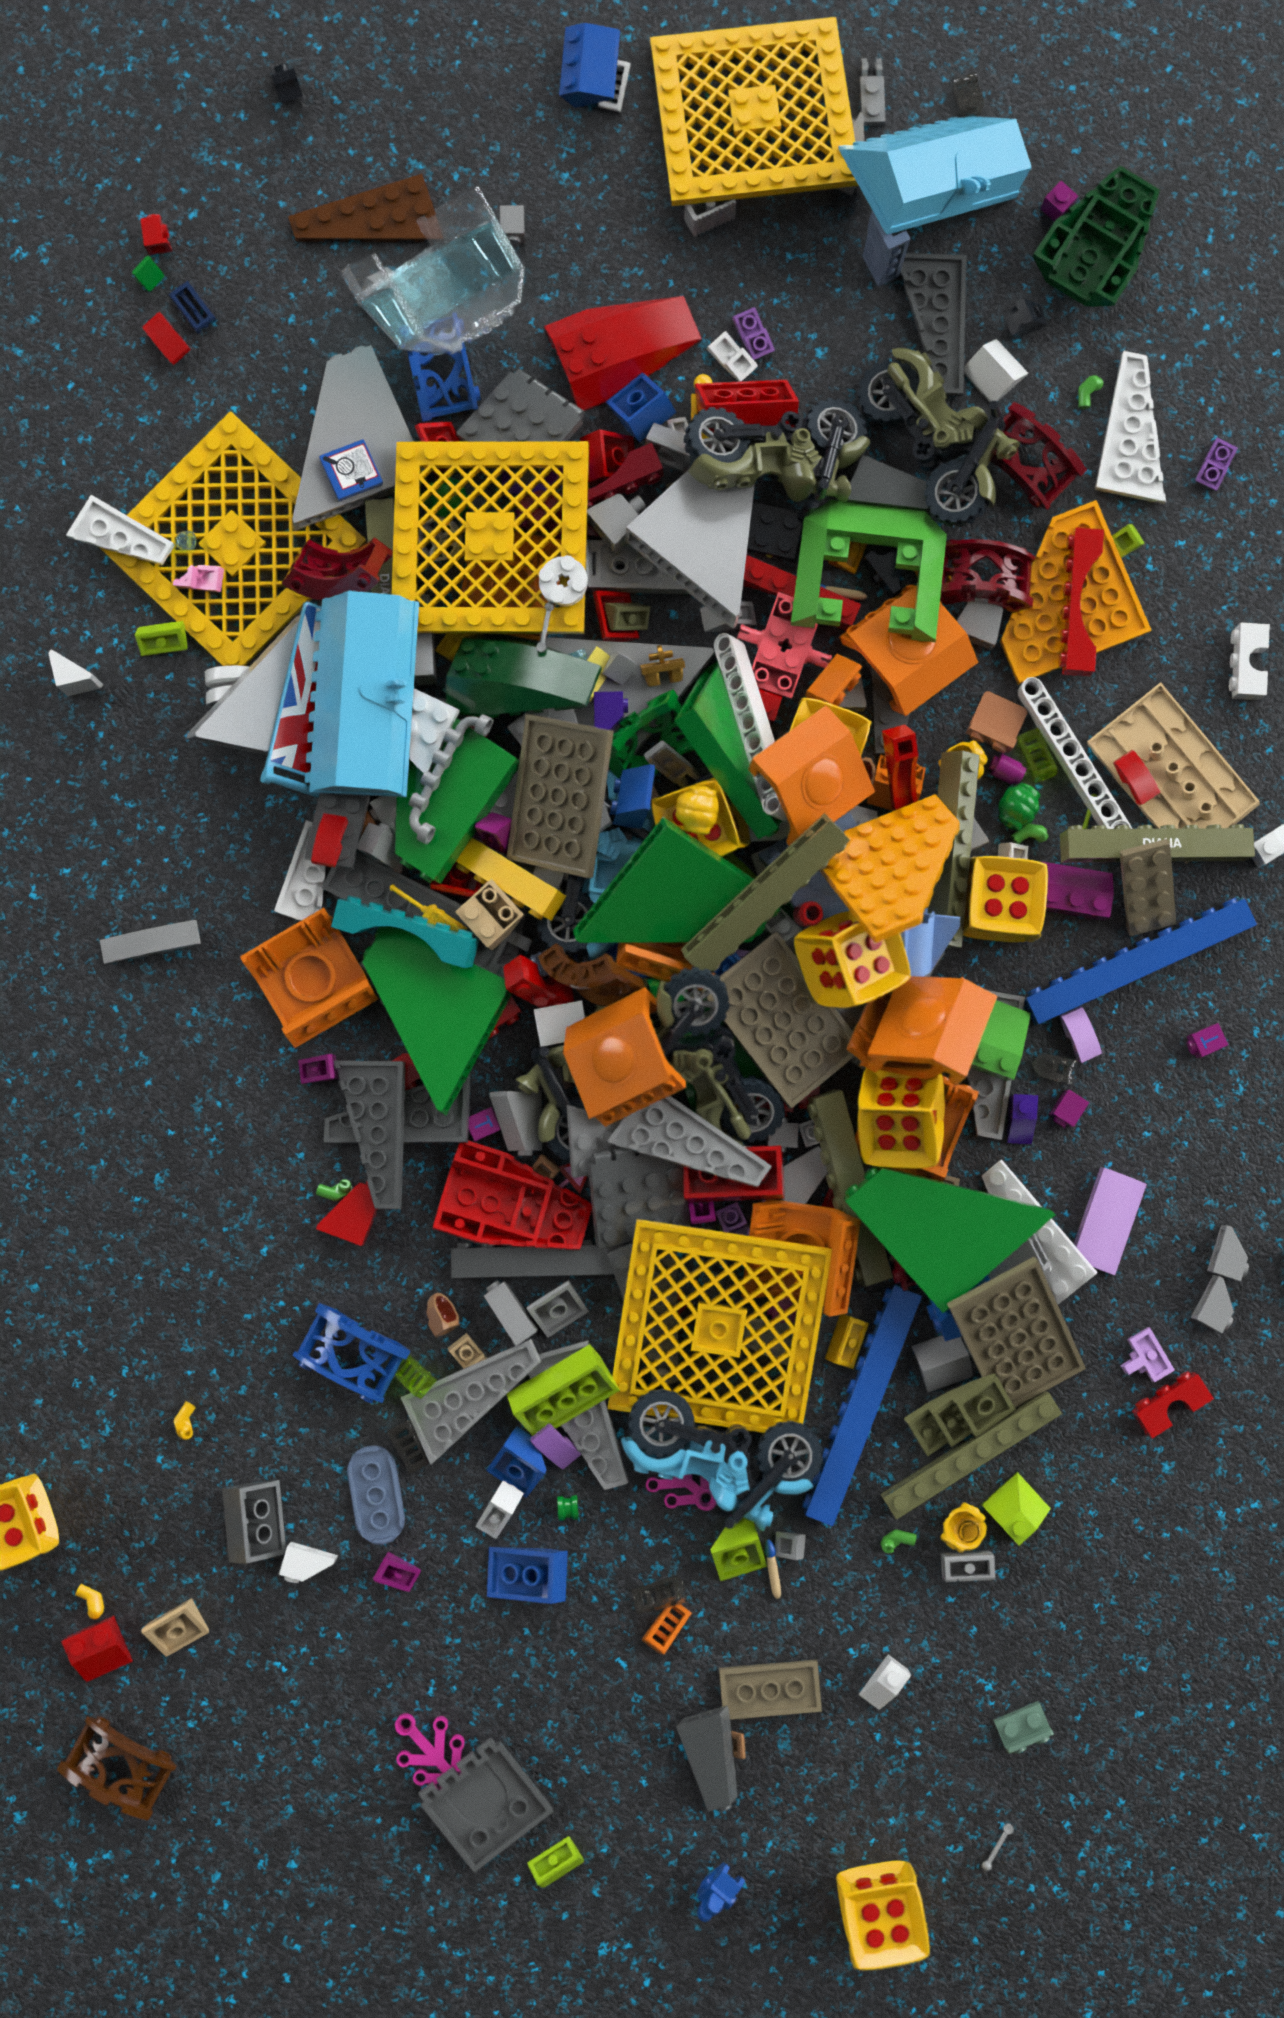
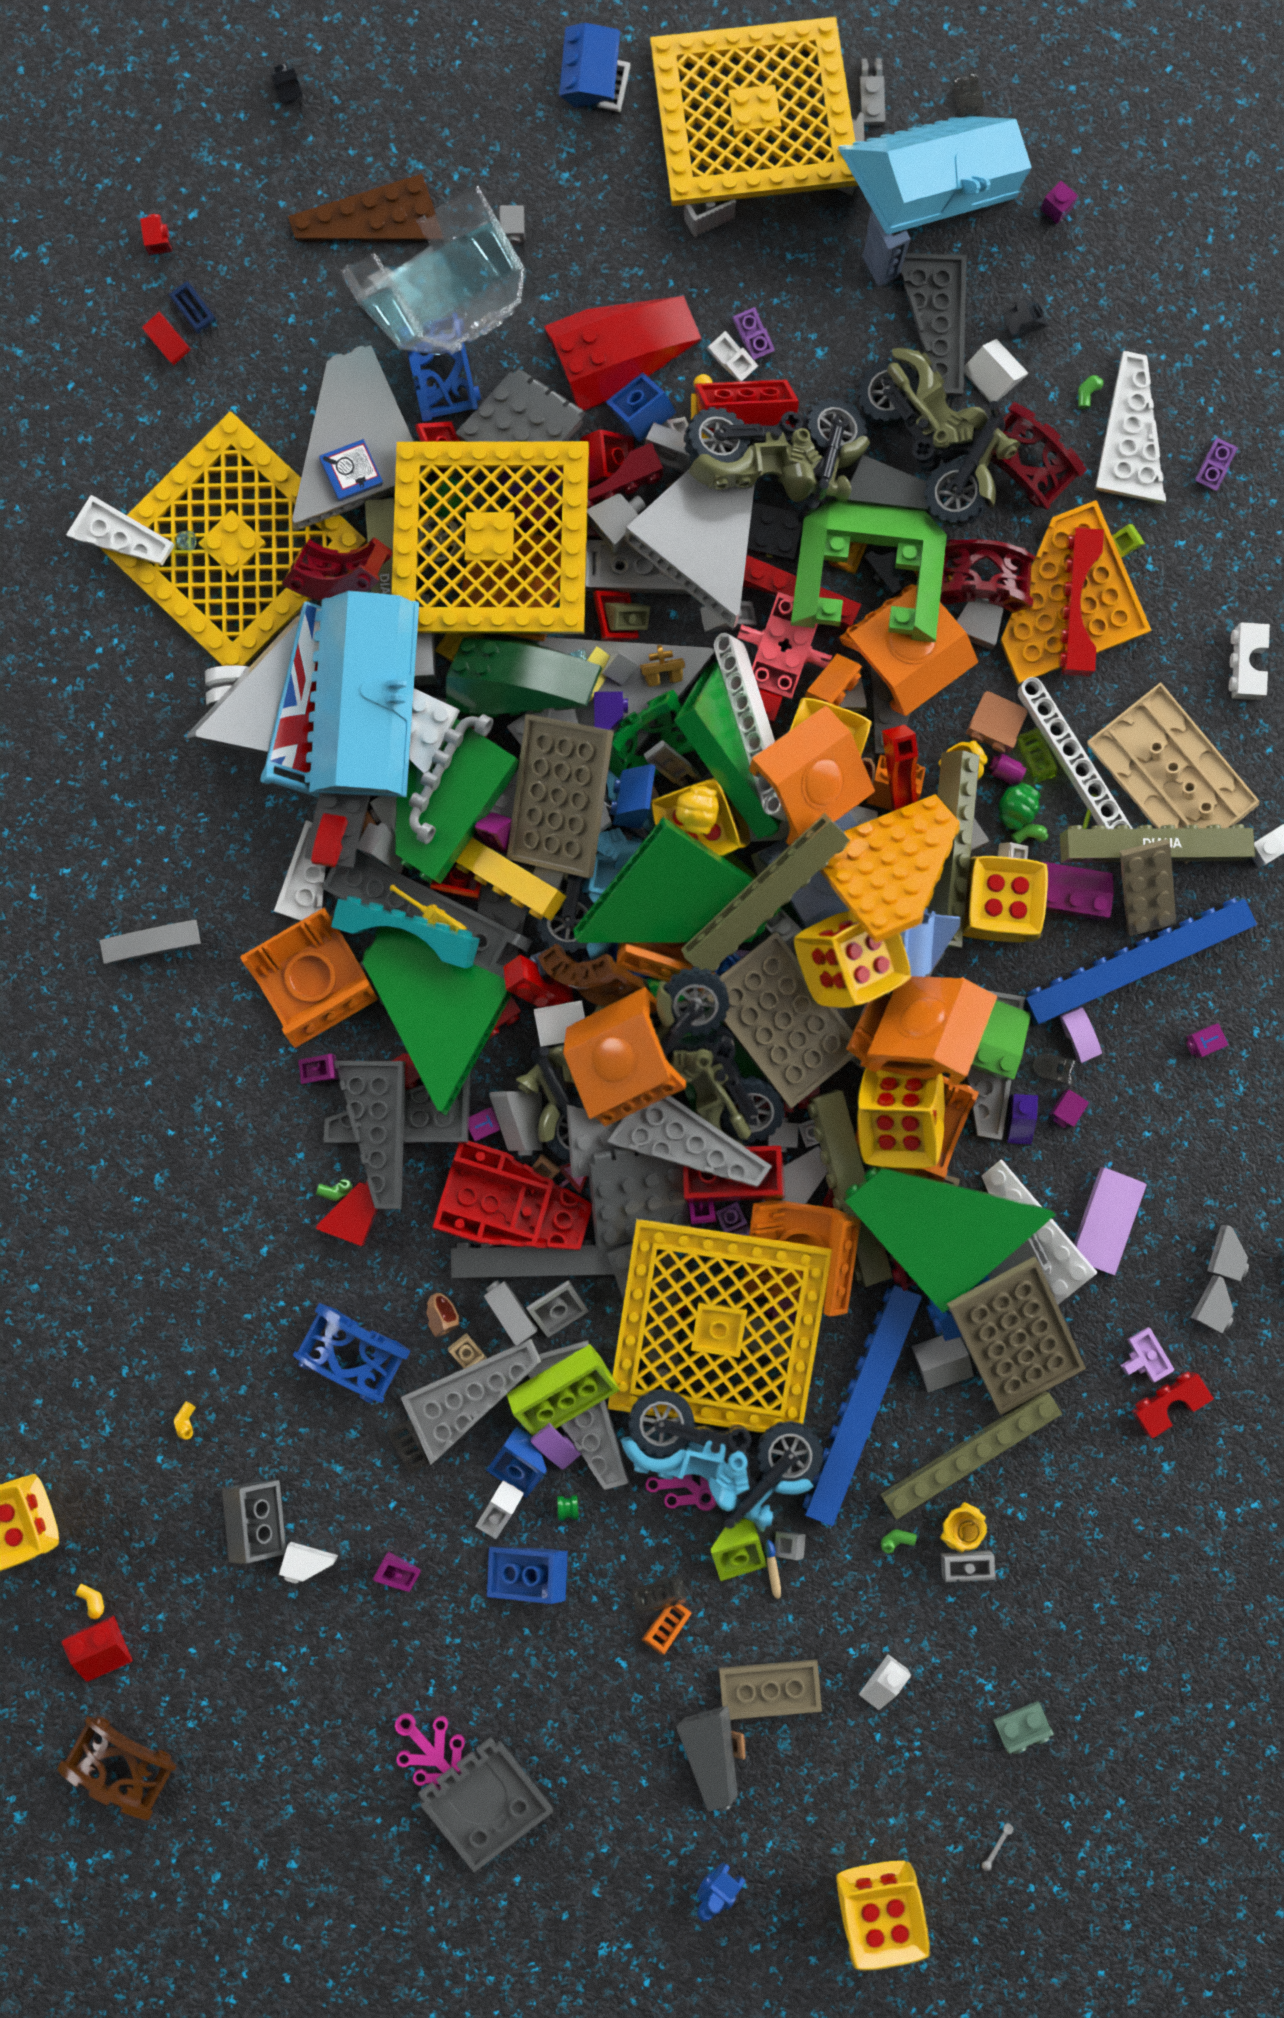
white slope [49,649,103,696] -> none
green slope [132,256,164,292] -> none
lime slope [135,621,188,656] -> none
tan slope [141,1598,209,1657] -> none
bright pink slope [173,565,224,592] -> none
sand blue tile [347,1445,405,1545] -> none
clear neon green slope [395,1354,437,1399] -> none
tan slope [455,879,524,950] -> none
lime slope [527,1836,584,1888] -> none
light grey hinge [536,602,554,653] -> none
white plate [539,556,588,607] -> none
red brick [793,901,823,927] -> none
tan piece [820,584,867,600] -> none
yellow slope [825,1314,869,1369] -> none
olive slope [904,1373,1016,1456] -> none
lime slope [981,1472,1051,1546] -> none
dark green wedge [1032,166,1160,307] -> none
red slope [1113,750,1161,805] -> none

